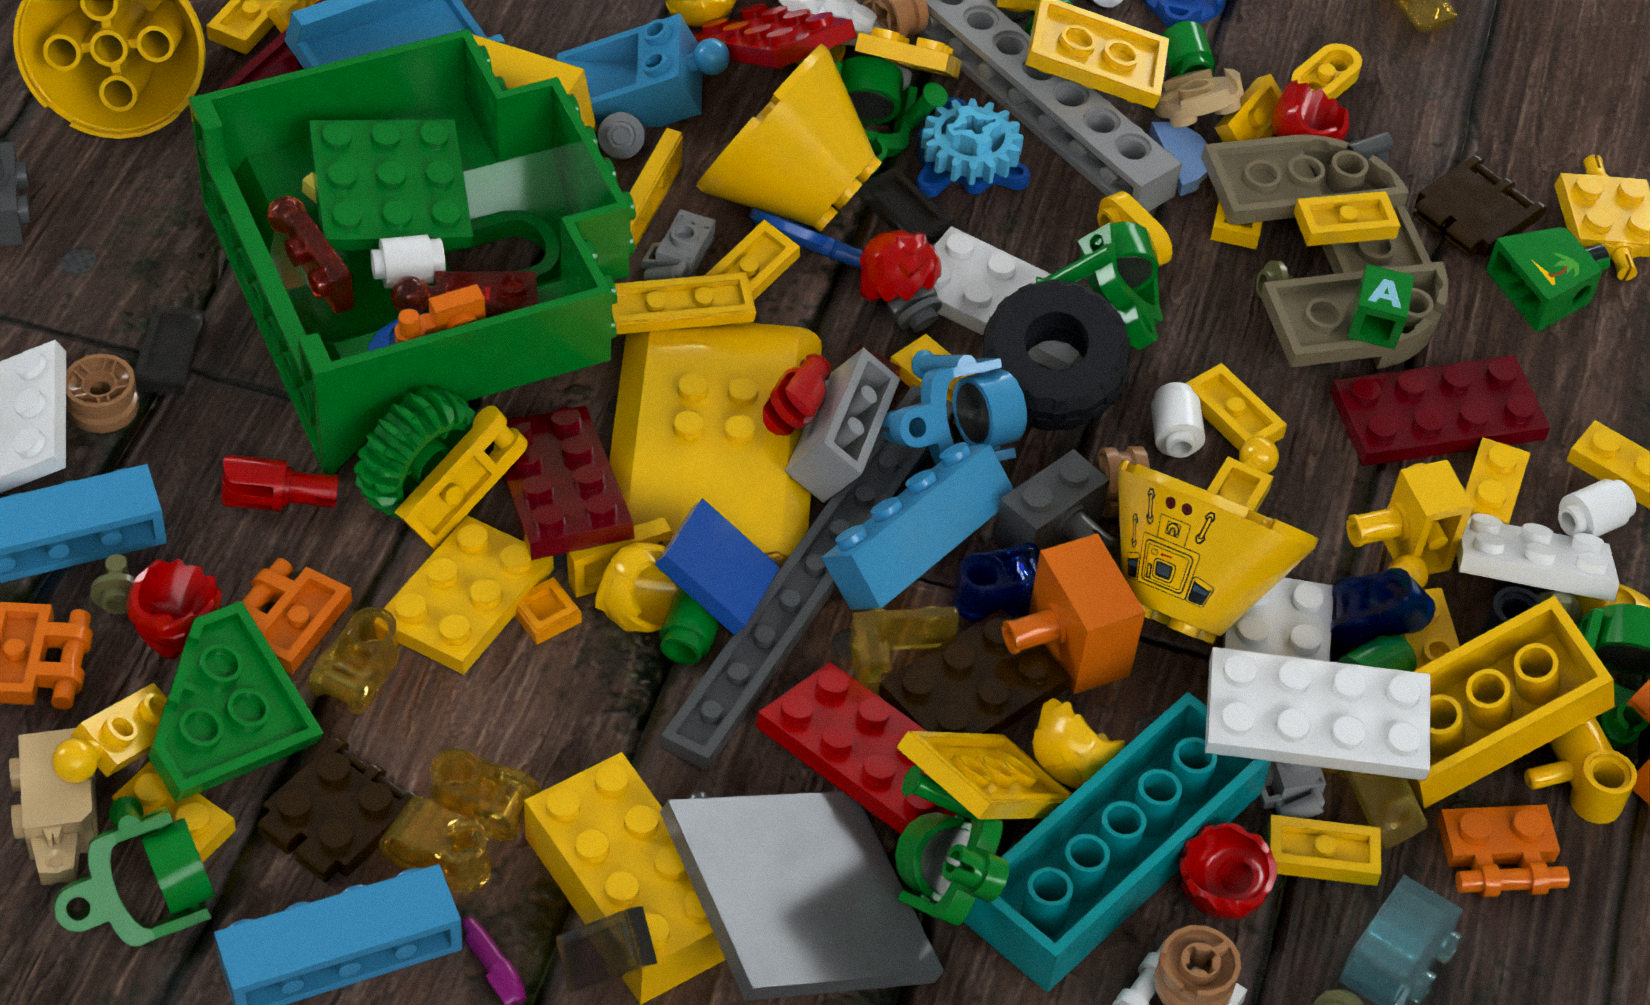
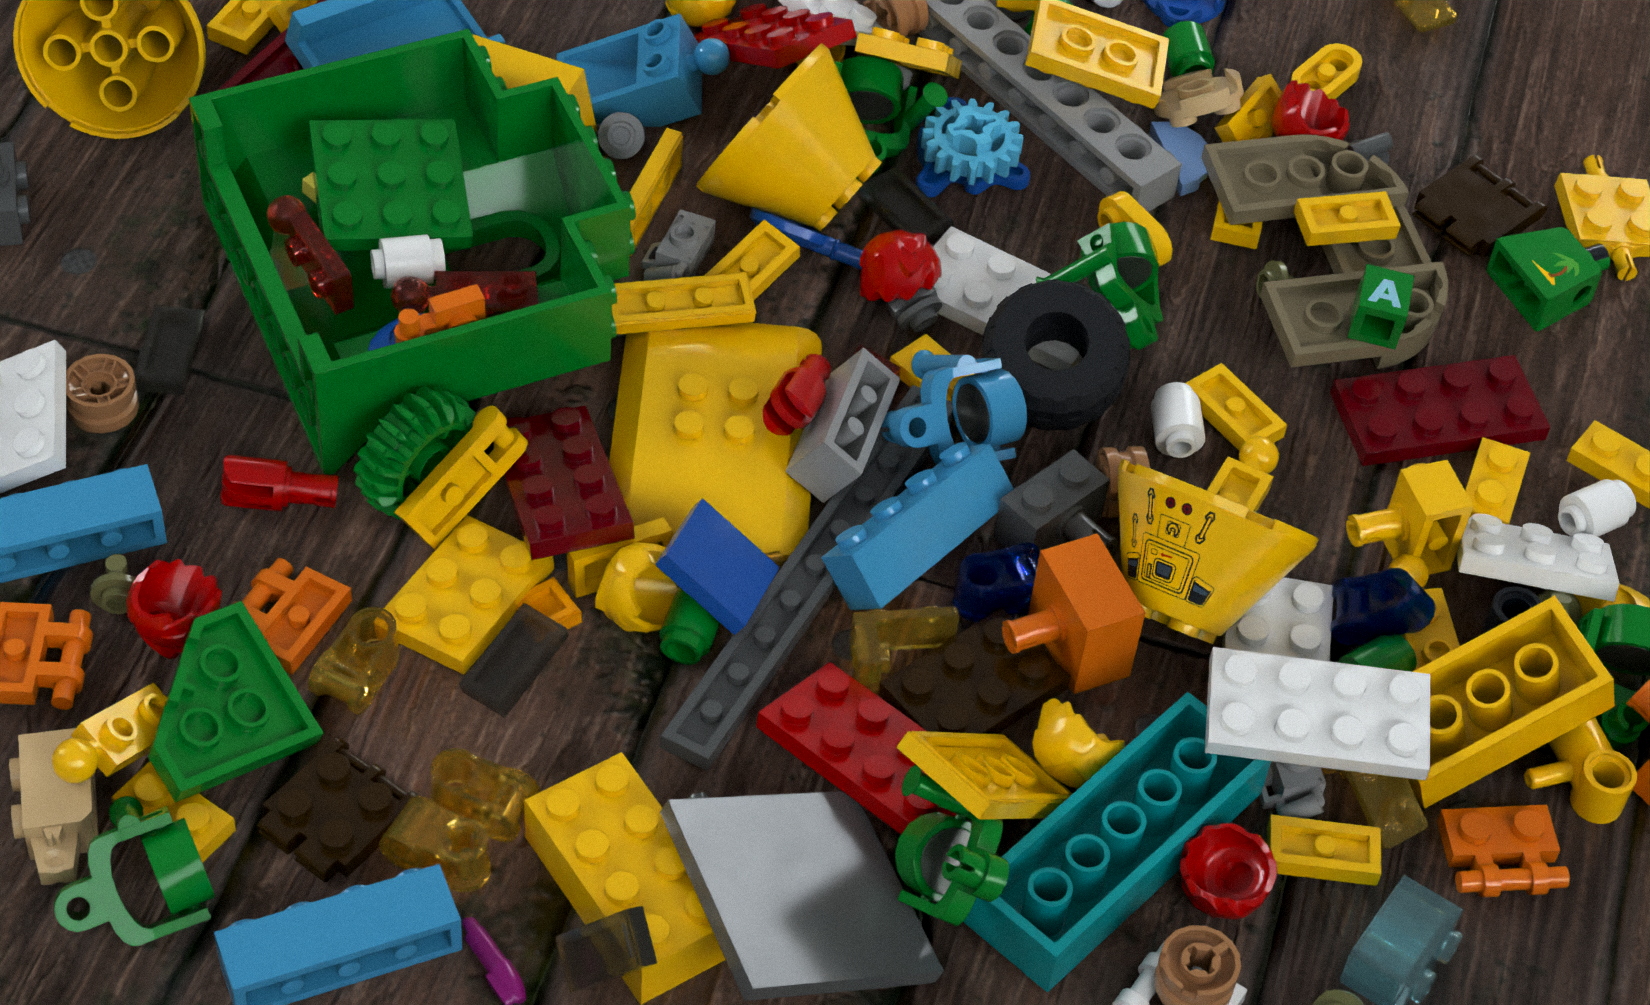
none -> clear smoke tile [459,602,569,718]

